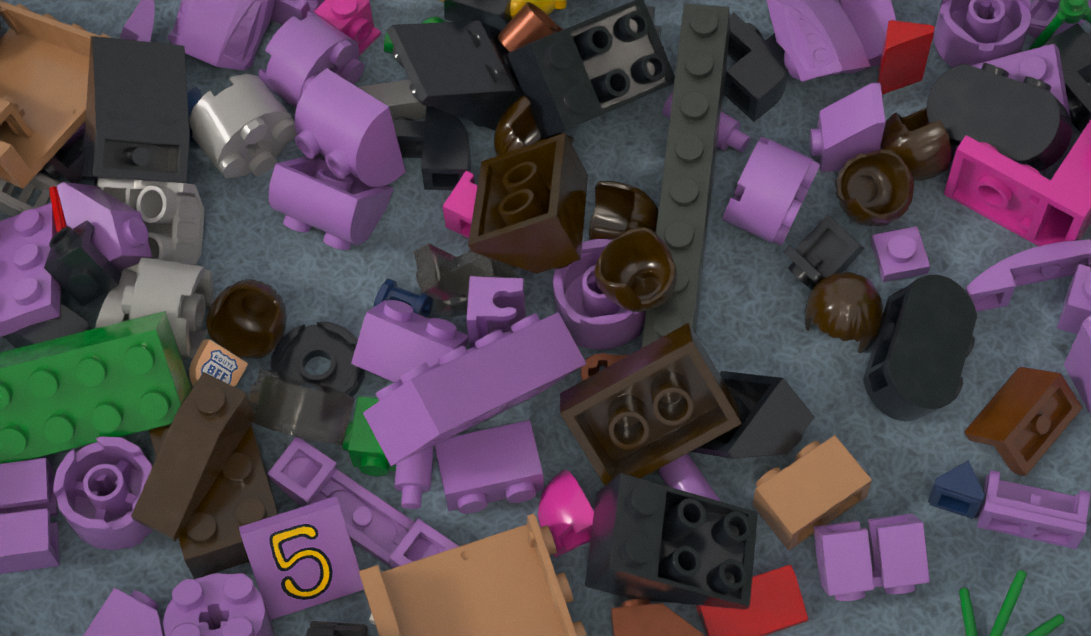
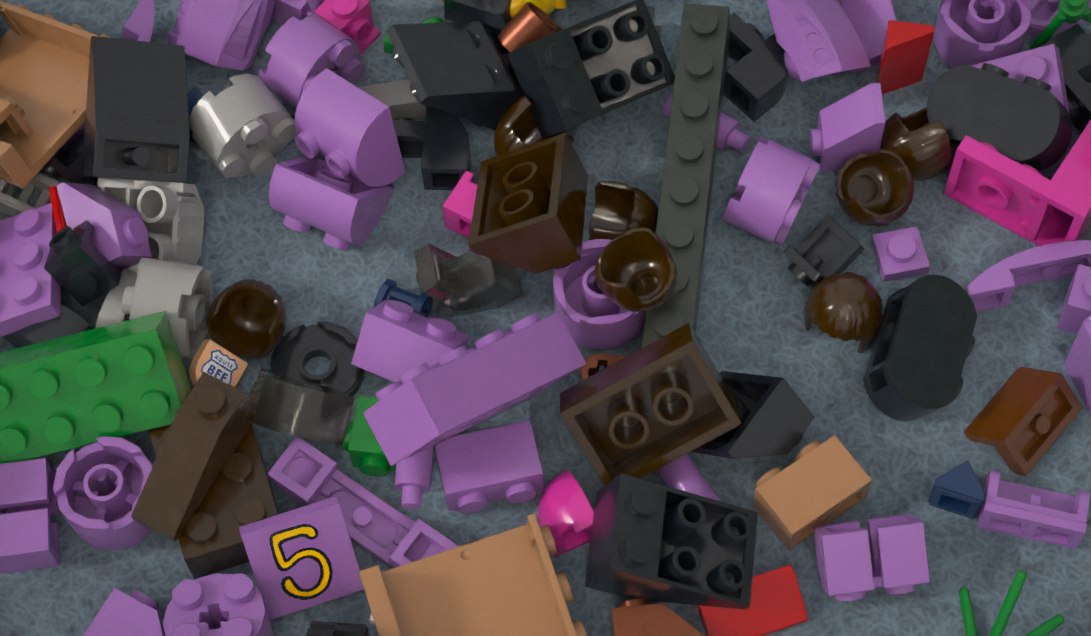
medium lavender hinge [466,276,526,348] -> none

